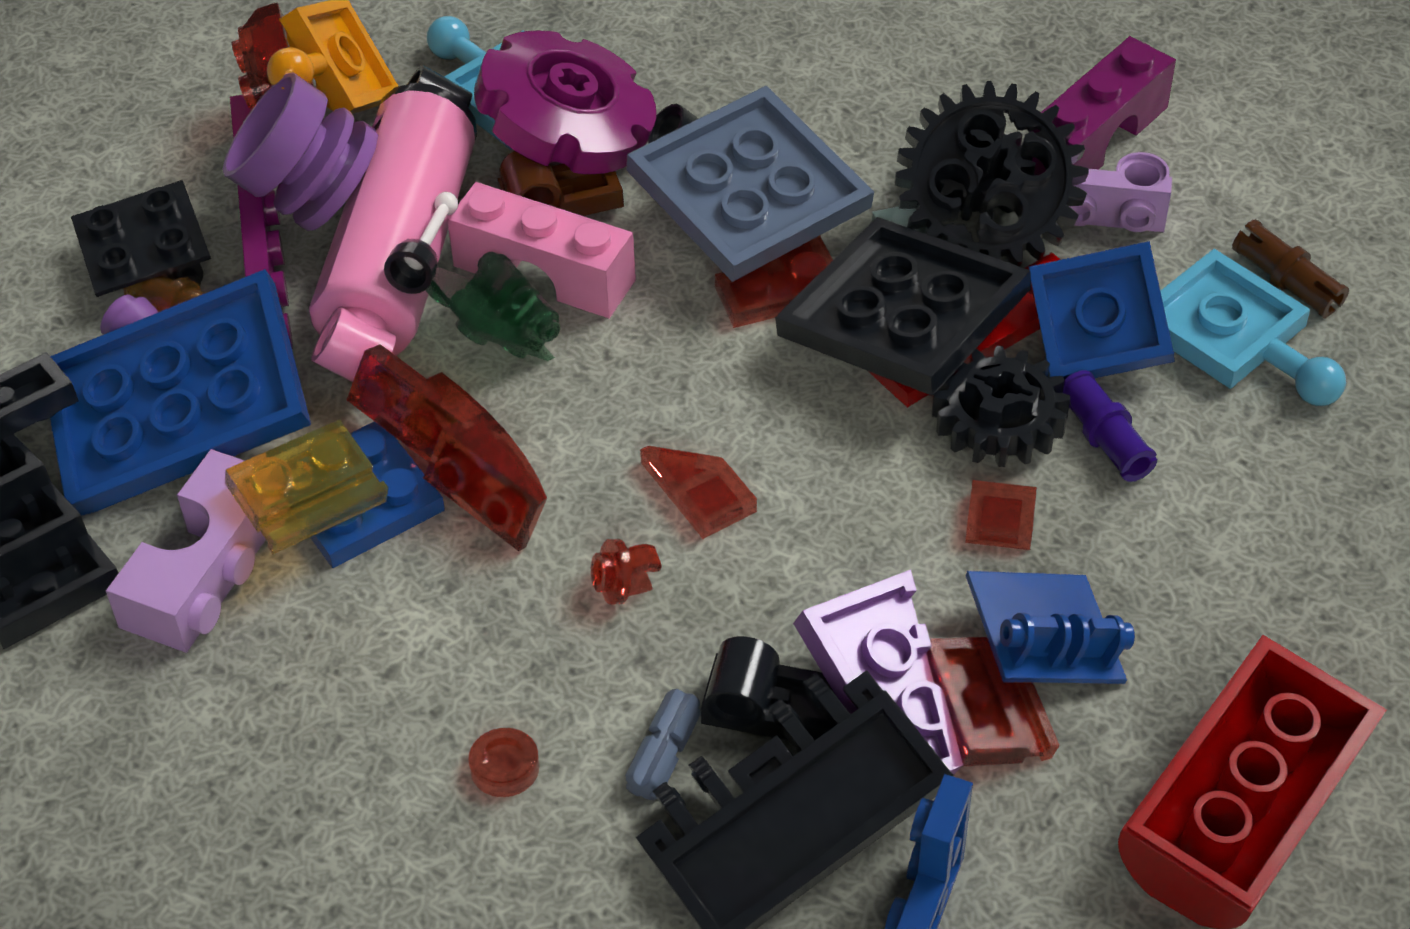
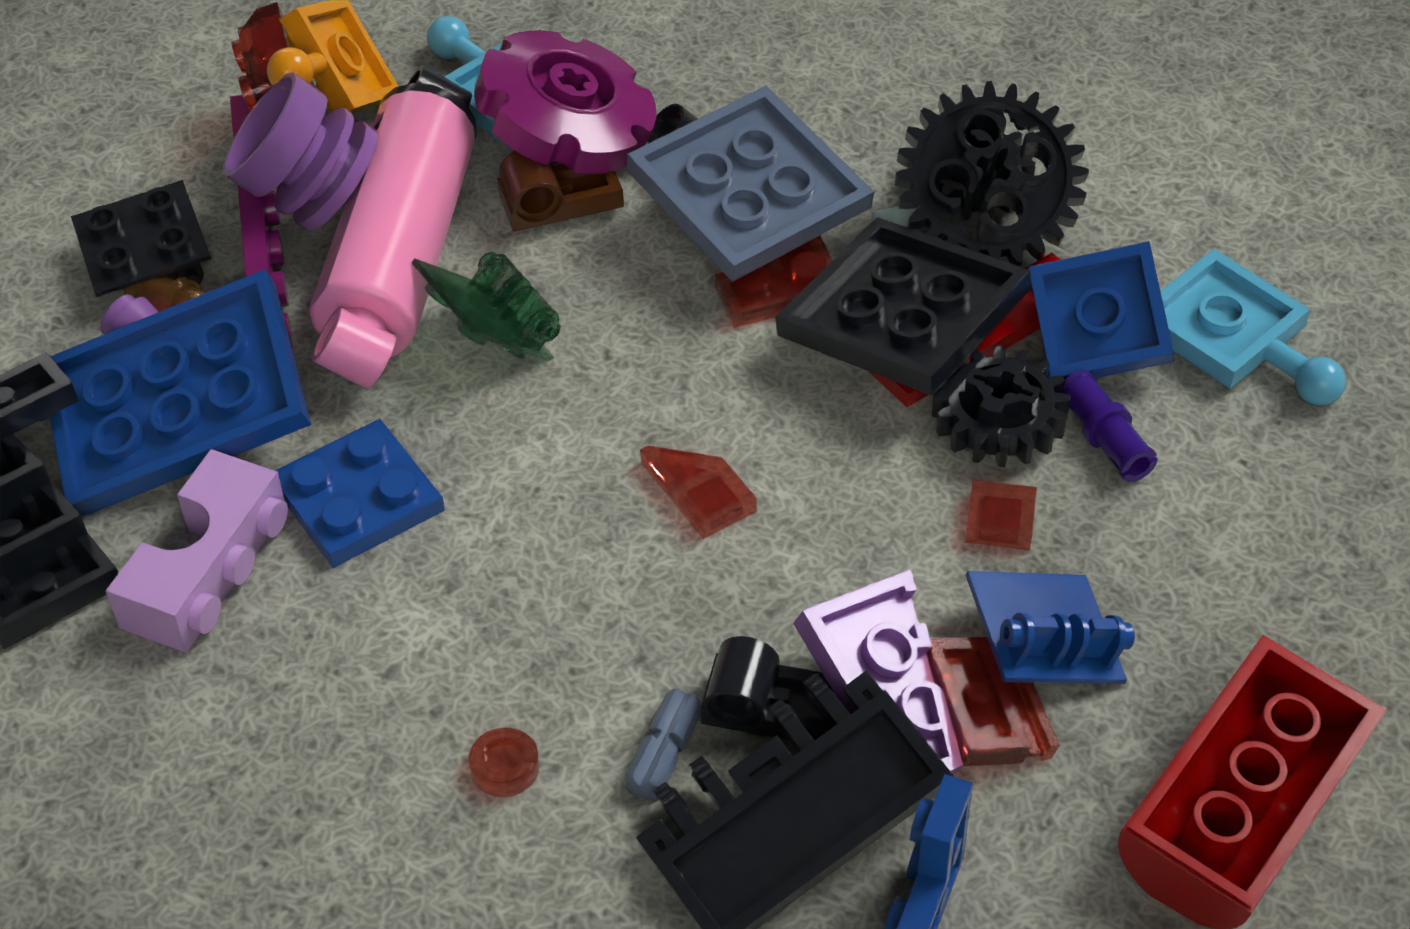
clear yellow plate [225,419,388,555] -> none
clear red slope [347,344,547,551] -> none
black hinge [384,192,458,294] -> none
bright pink arch [447,182,636,319] -> none
clear red plate [591,538,662,605] -> none
magenta arch [1030,36,1176,175] -> none
lavender plate [1069,152,1172,232] -> none
reddish brown pin [1232,219,1349,319] -> none

